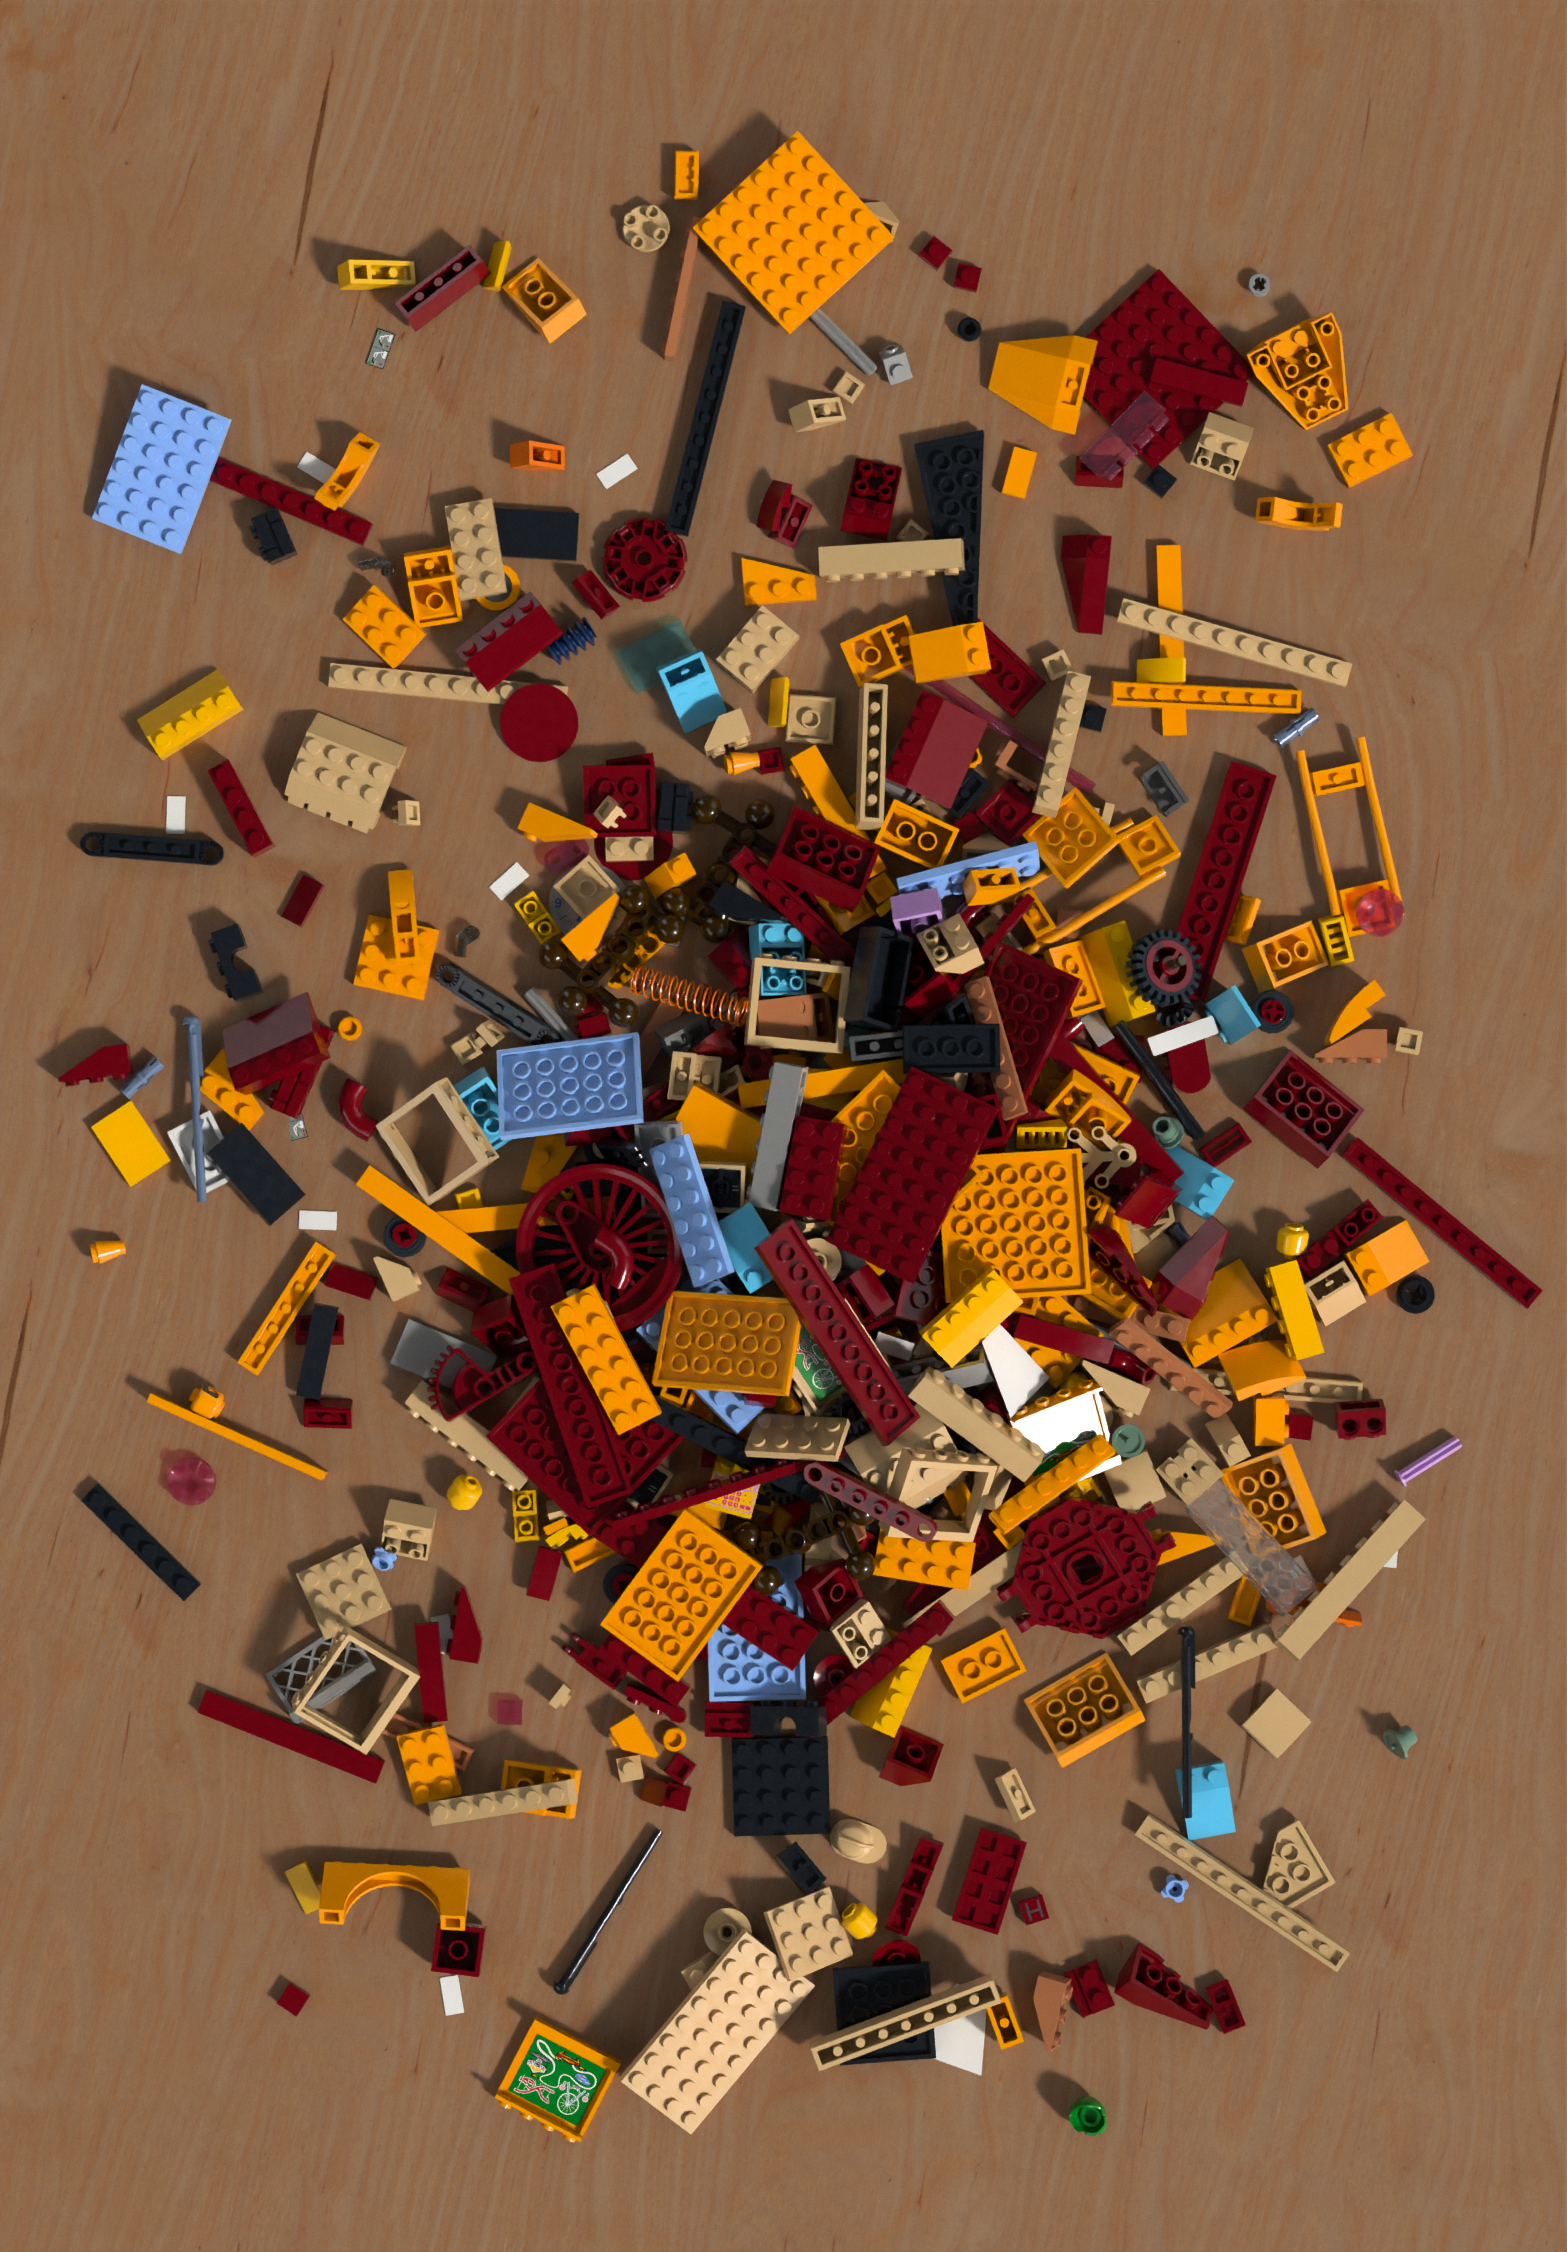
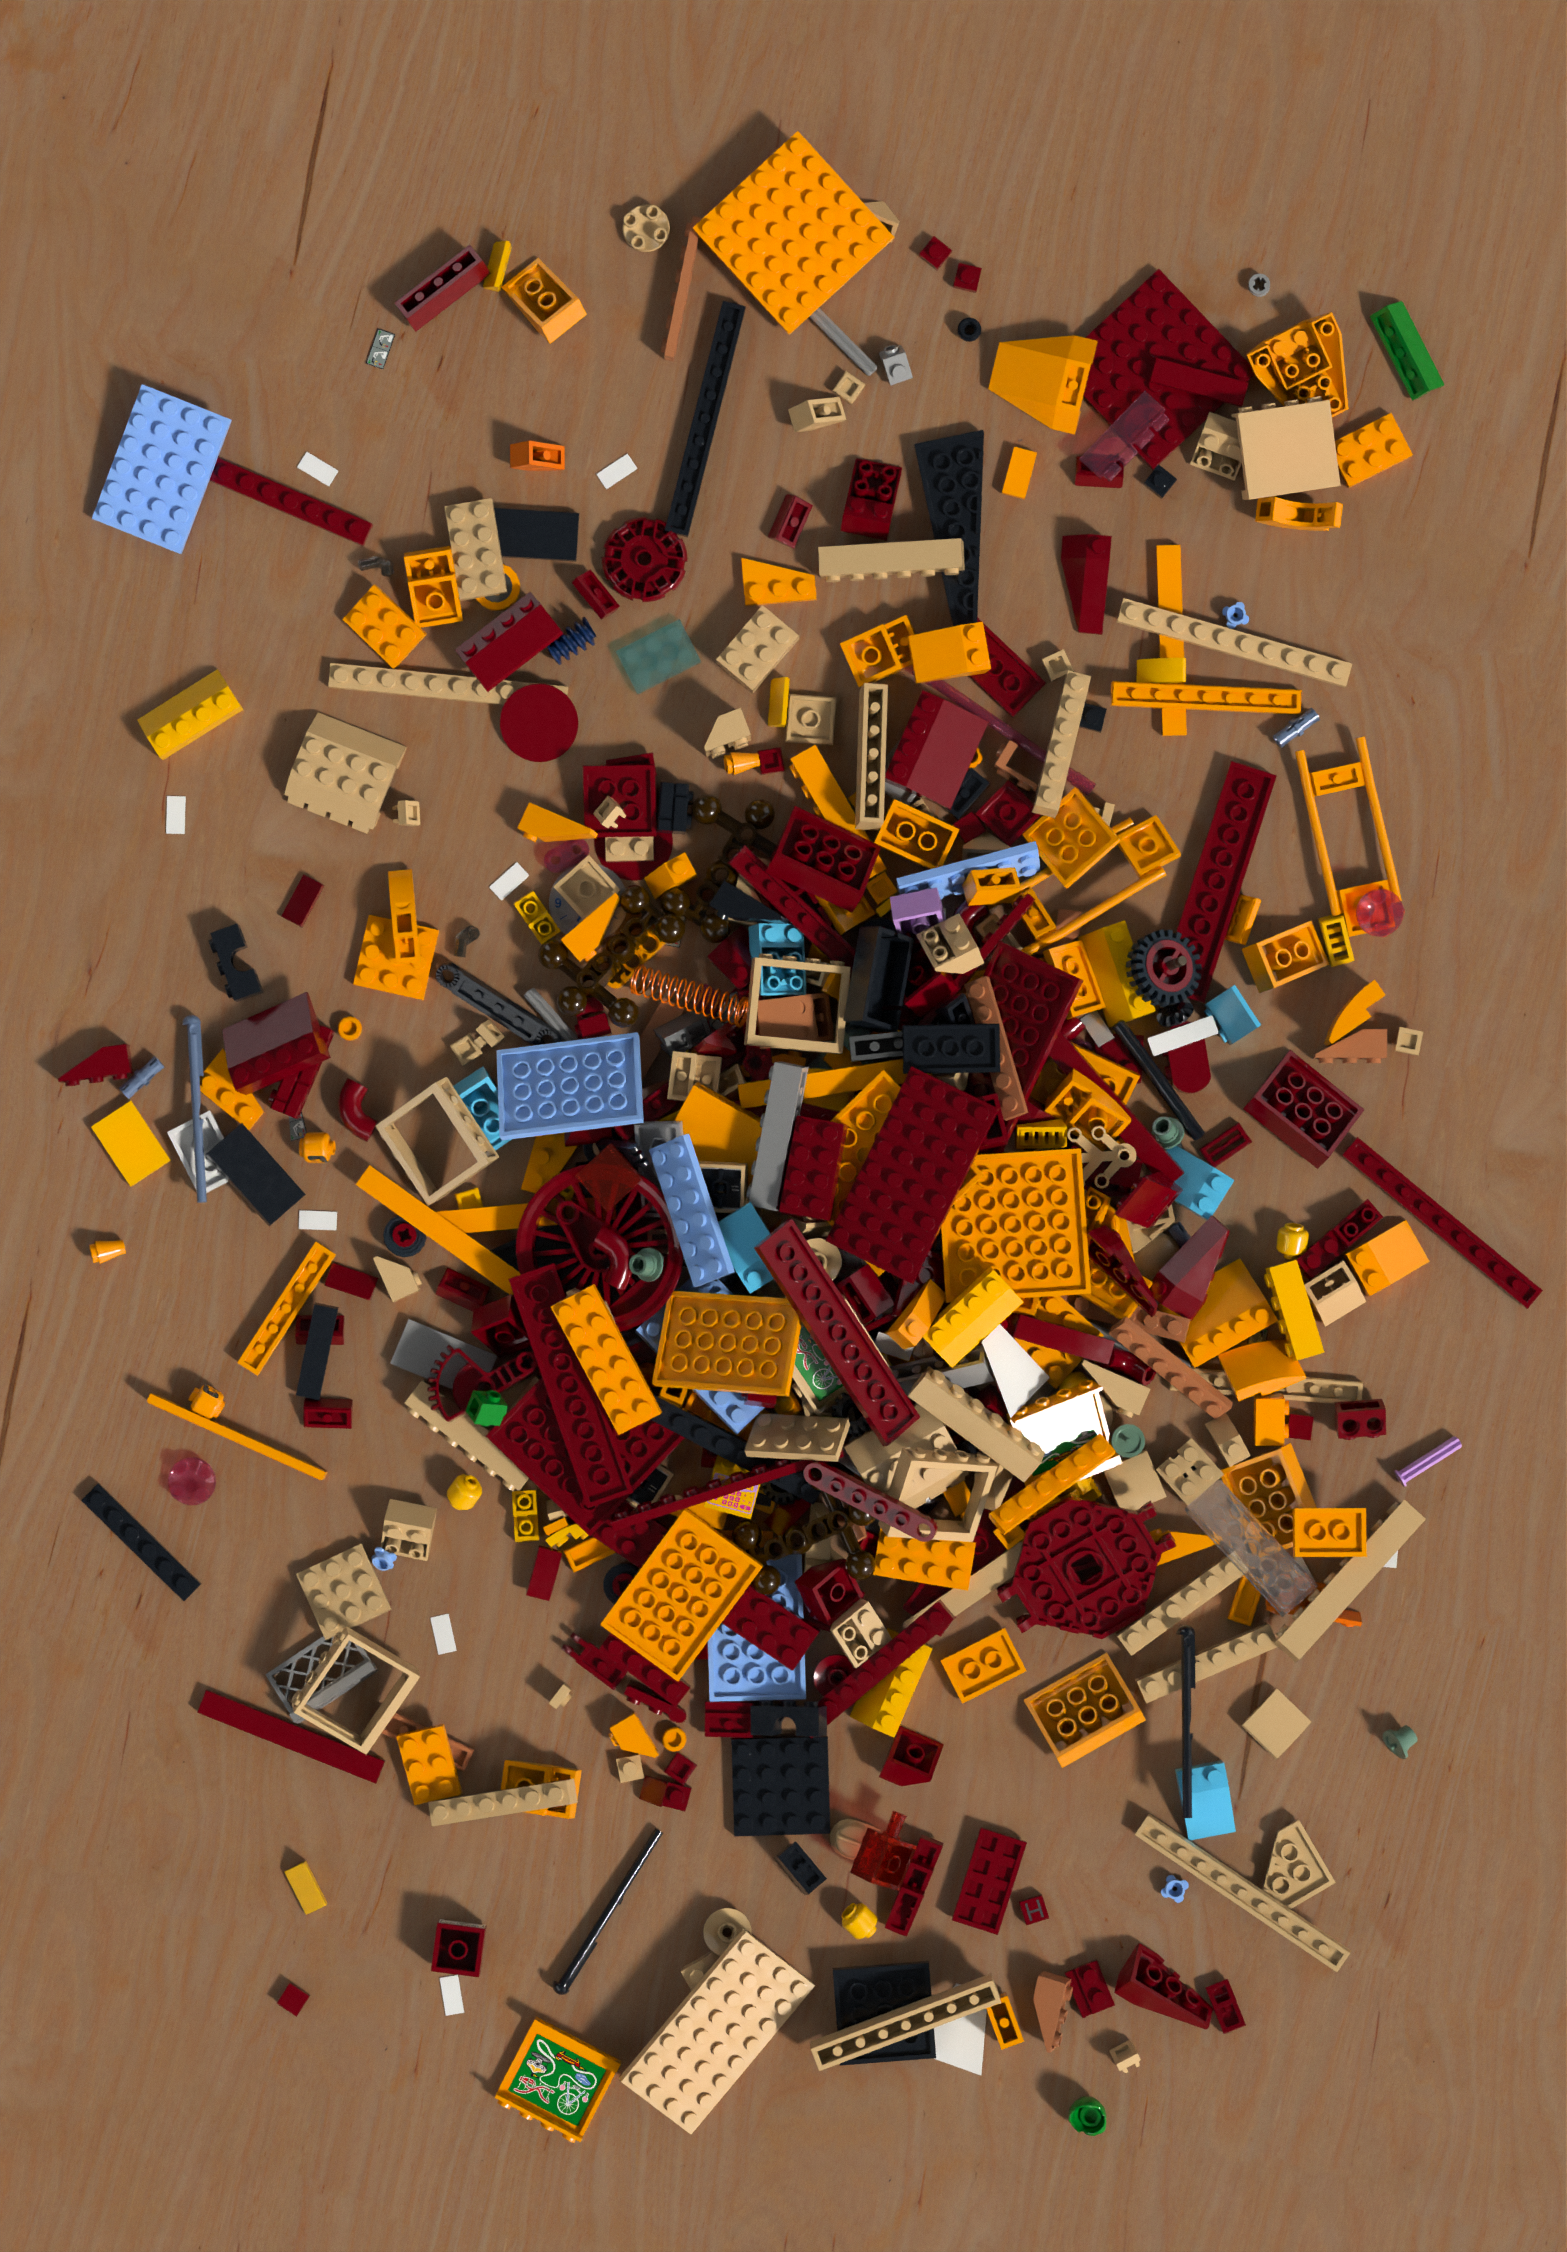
black plate [80,832,224,866] -> none
dark red brick [207,759,275,858] -> none
black brick [249,508,297,565] -> none
light orange arch [314,432,380,511] -> none
light orange arch [319,1861,470,1931] -> none
yellow slope [337,260,416,290] -> none
dark red slope [414,1621,448,1723] -> none
dark red slope [446,1586,483,1664] -> none
clear pink tile [498,1699,523,1725] -> none
medium azure slope [656,649,728,733] -> none
light orange plate [674,151,699,200] -> none
dark red slope [756,480,792,531] -> none
tan plate [763,1887,853,1981] -> none
dark red dish [872,1940,921,1965] -> none
tan tile [896,519,929,542] -> none
tan plate [995,1768,1036,1822] -> none
dark grey hinge [1139,761,1189,817] -> none
black wheel [1251,991,1294,1034] -> none
black gear [1396,1275,1435,1314] -> none
none -> light orange head [299,1132,336,1163]
none -> green brick [466,1390,508,1426]
none -> clear red tile [575,1143,643,1212]
none -> sand green piece [629,1248,663,1282]
none -> clear red brick [850,1811,917,1891]
none -> light orange slope [886,1279,946,1349]
none -> tan tile [1109,2040,1141,2073]
none -> light blue plate [1222,602,1249,629]
none -> tan panel [1231,396,1341,500]
none -> light orange plate [1293,1508,1367,1557]
none -> green panel [1370,301,1444,401]

